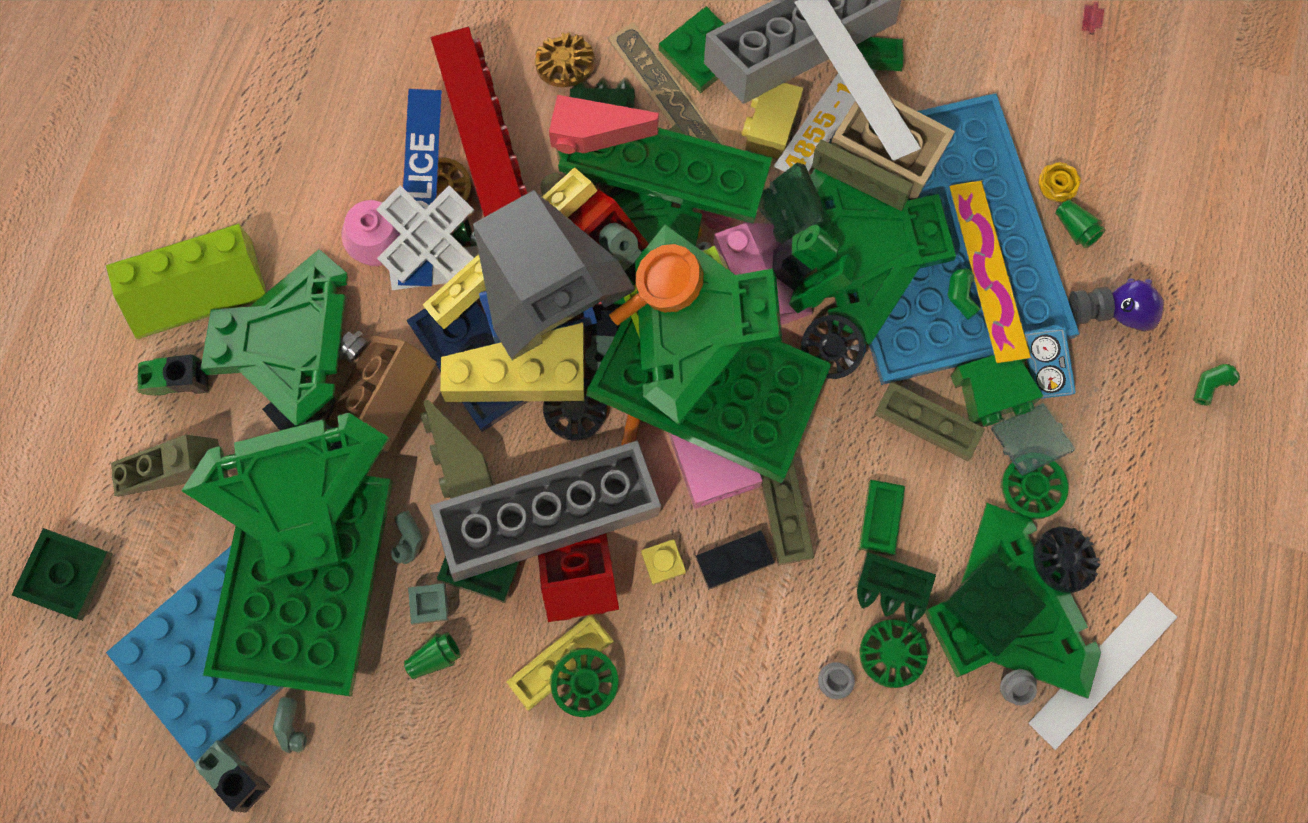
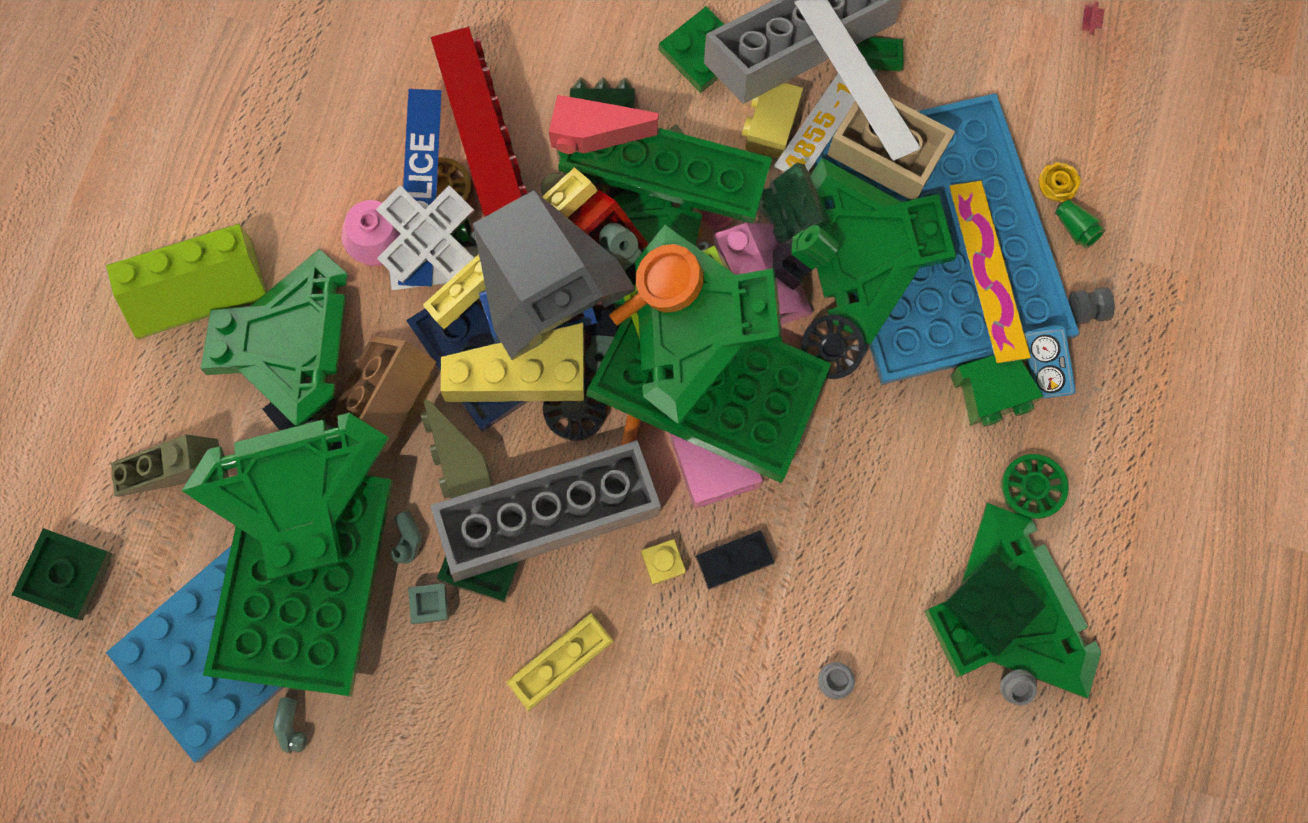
leg [137,354,208,396] -> none
leg [195,740,270,812] -> none
light grey plate [339,331,368,363] -> none
green cone [404,632,461,680] -> none
pearl gold wheel [535,33,595,87] -> none
red slope [538,533,619,623] -> none
green wheel [550,647,618,717] -> none
sticker [608,22,725,145] -> none
olive plate [760,460,814,566] -> none
green plate [789,253,856,314] -> none
olive plate [812,139,913,211] -> none
dark green plate [856,552,936,625] -> none
green tile [858,480,905,556] -> none
green wheel [859,619,928,688] -> none
olive plate [874,382,985,461] -> none
green arm [947,268,981,320] -> none
clear light blue piece [991,403,1075,476] -> none
white sticker [1028,592,1177,750] -> none
black wheel [1033,526,1100,593] -> none
dark purple piece [1112,278,1164,332] -> none
green arm [1193,364,1240,406] -> none

